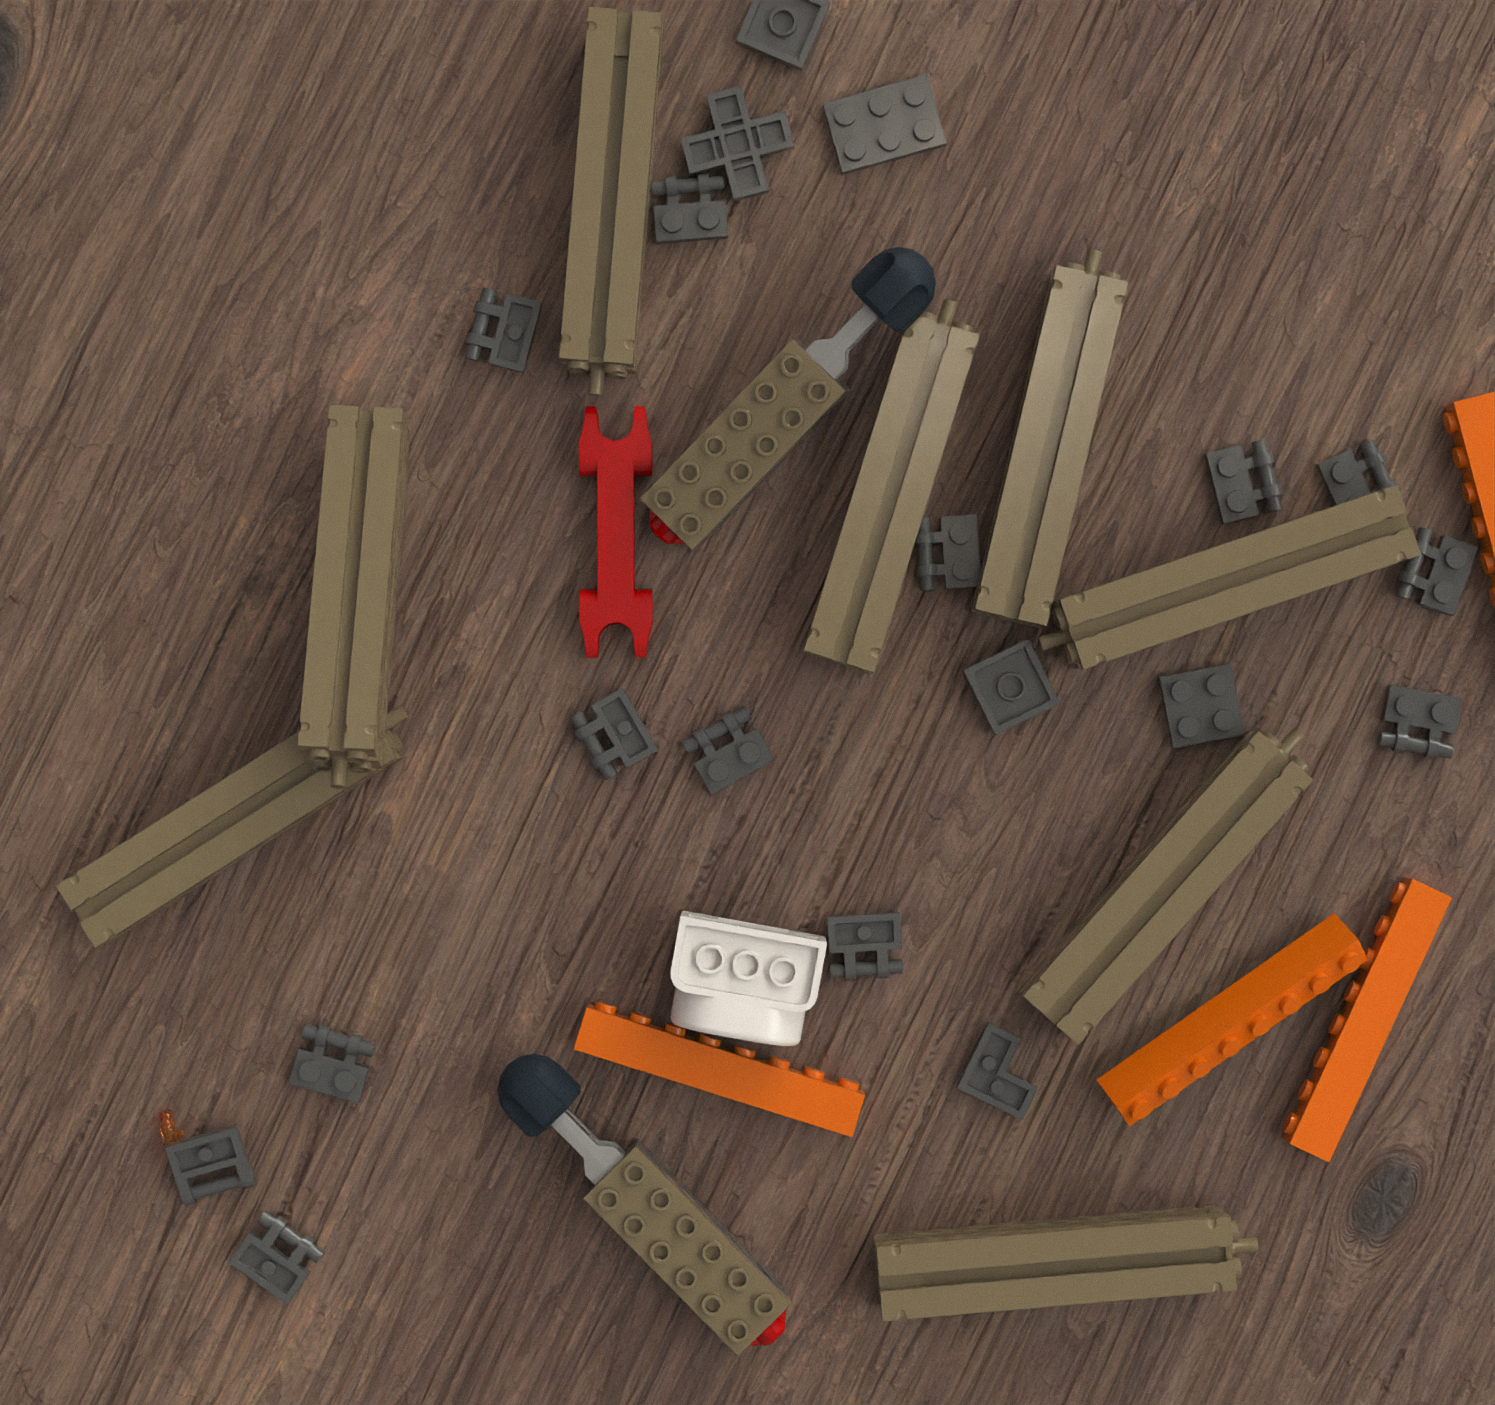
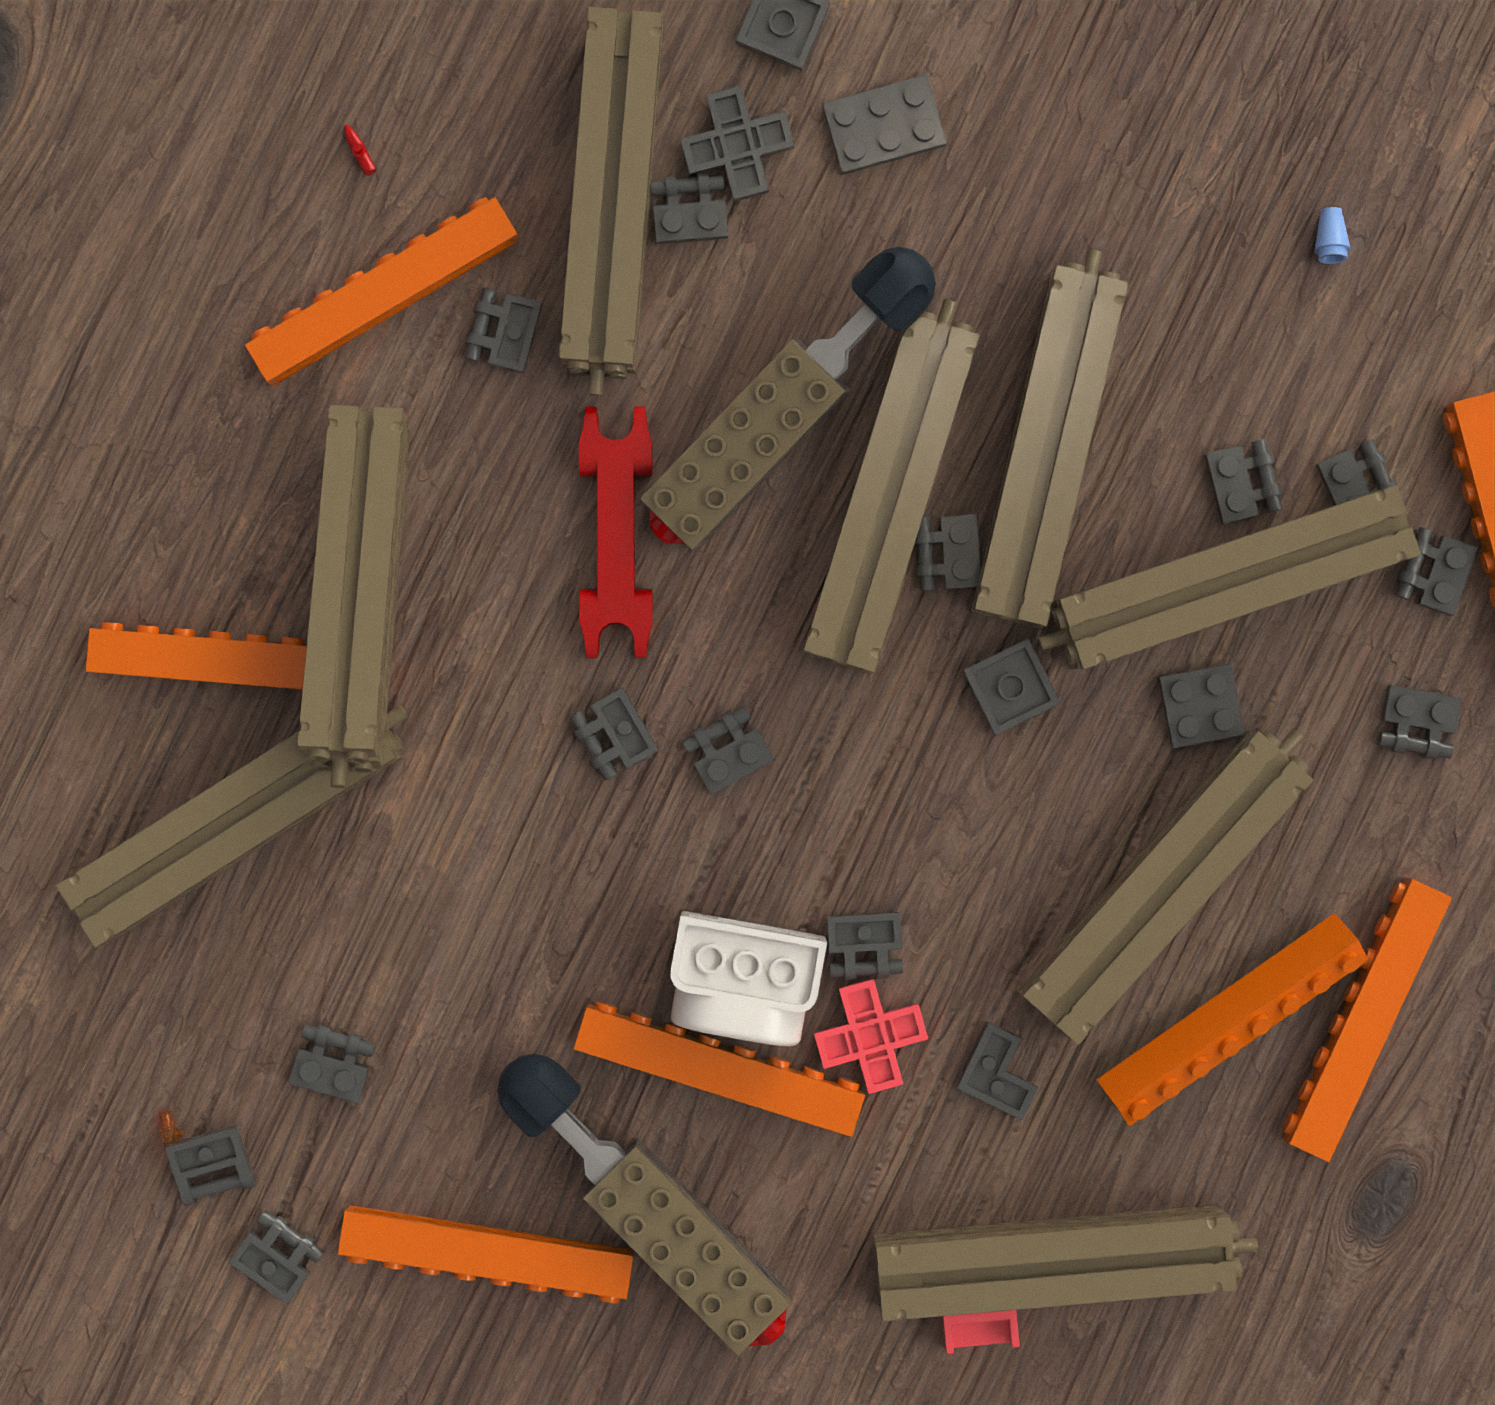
none -> orange brick [86,622,307,690]
none -> orange brick [245,197,520,386]
none -> orange brick [338,1205,635,1303]
none -> red helmet [344,124,376,176]
none -> coral plate [814,978,928,1094]
none -> coral panel [942,1310,1020,1355]
none -> light blue cone [1314,207,1351,264]

